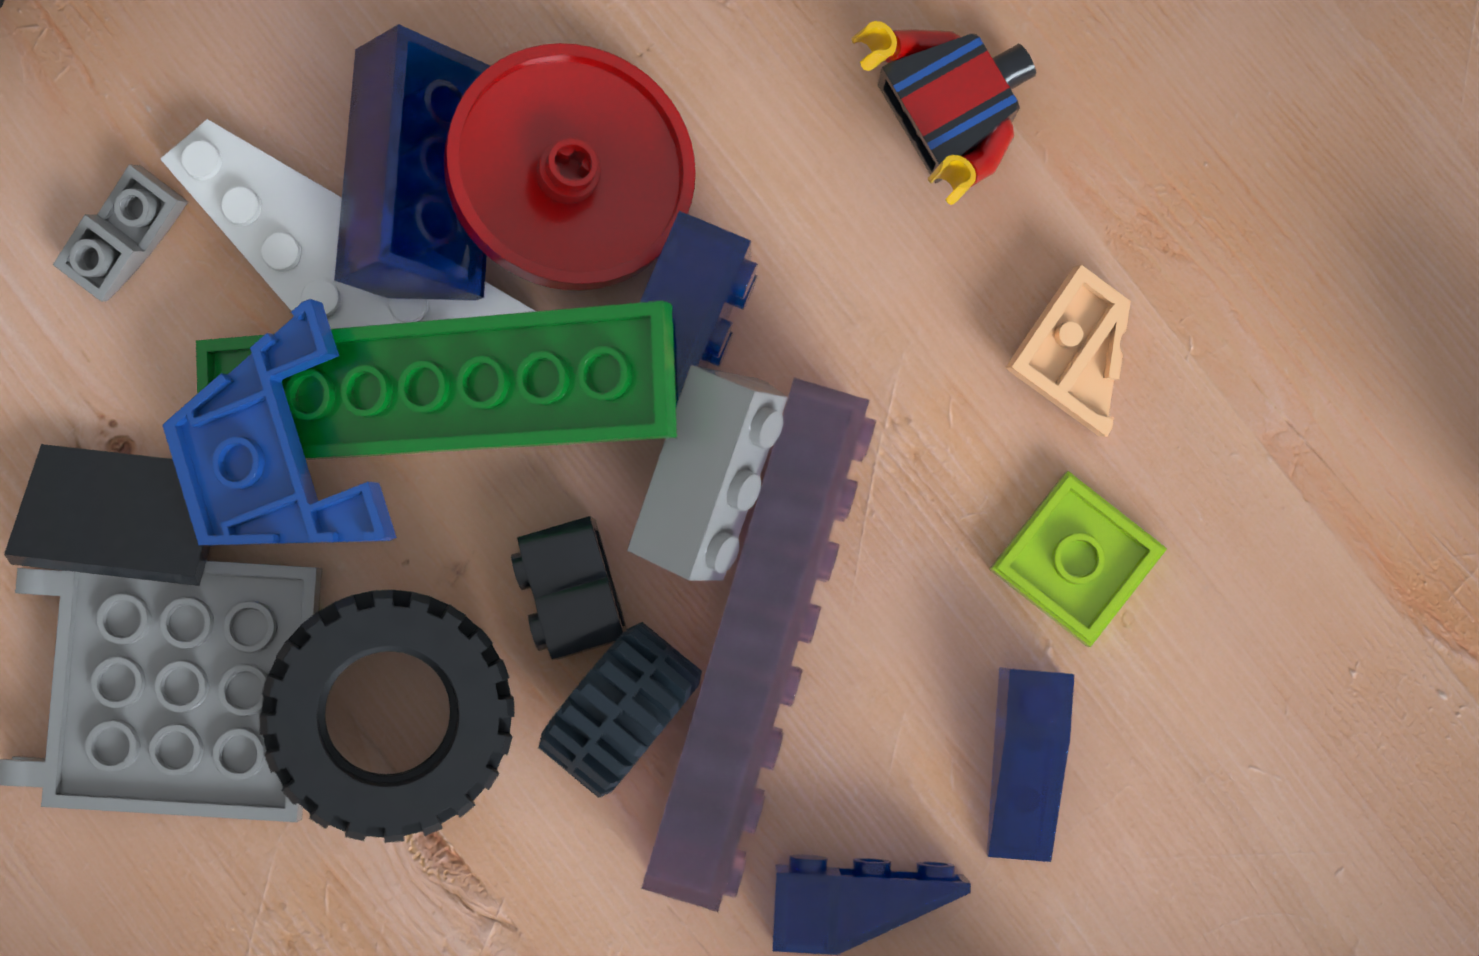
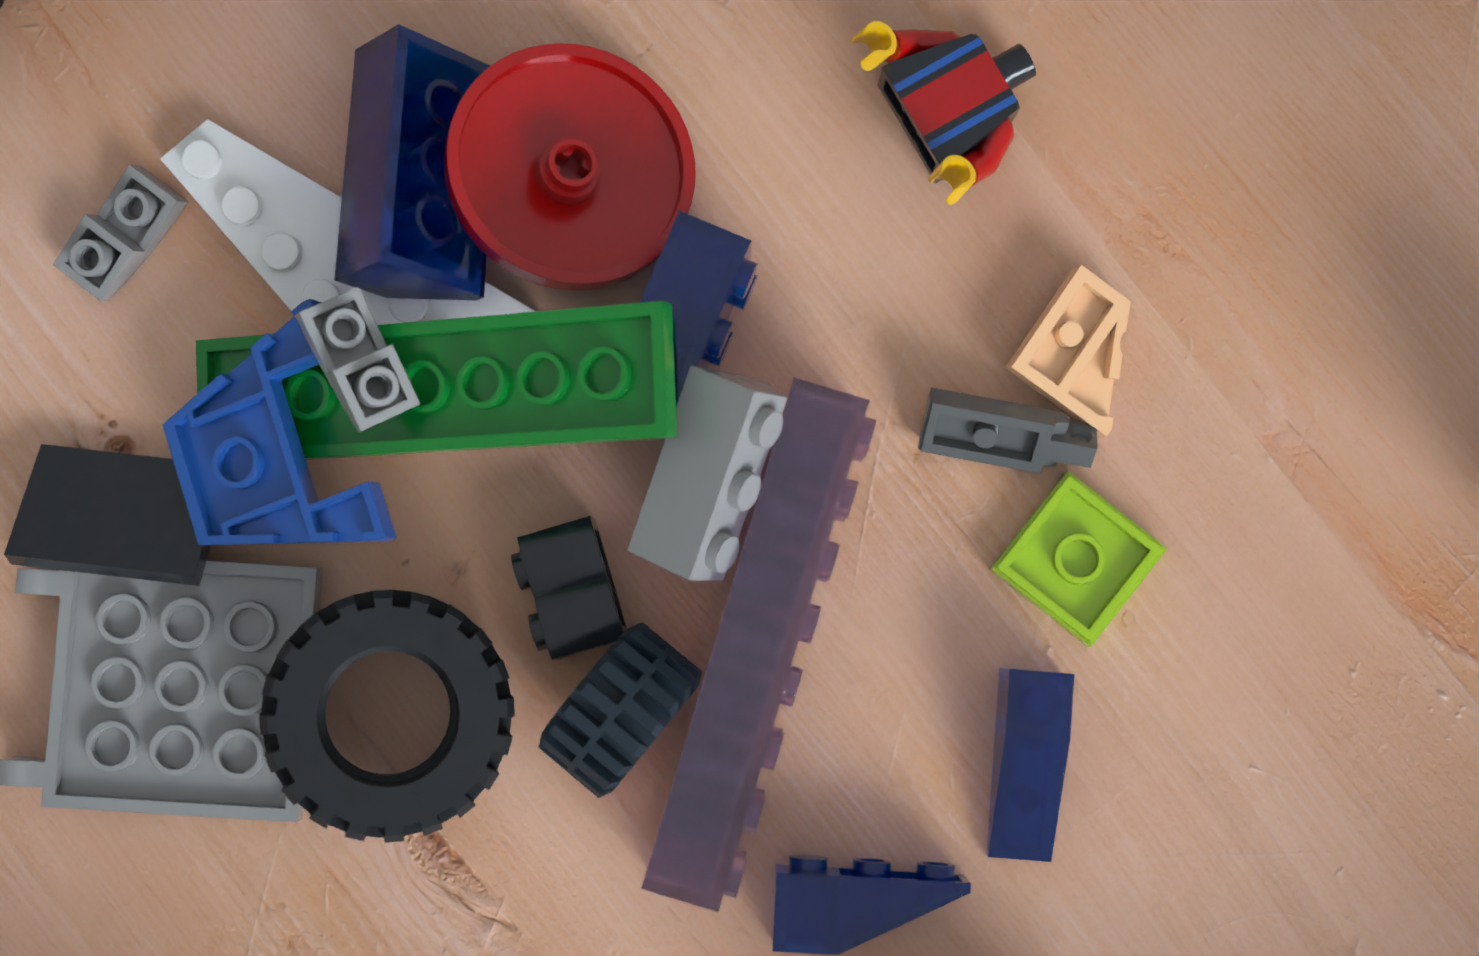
none -> light grey slope [295,287,420,432]
none -> dark grey hinge [918,387,1098,474]

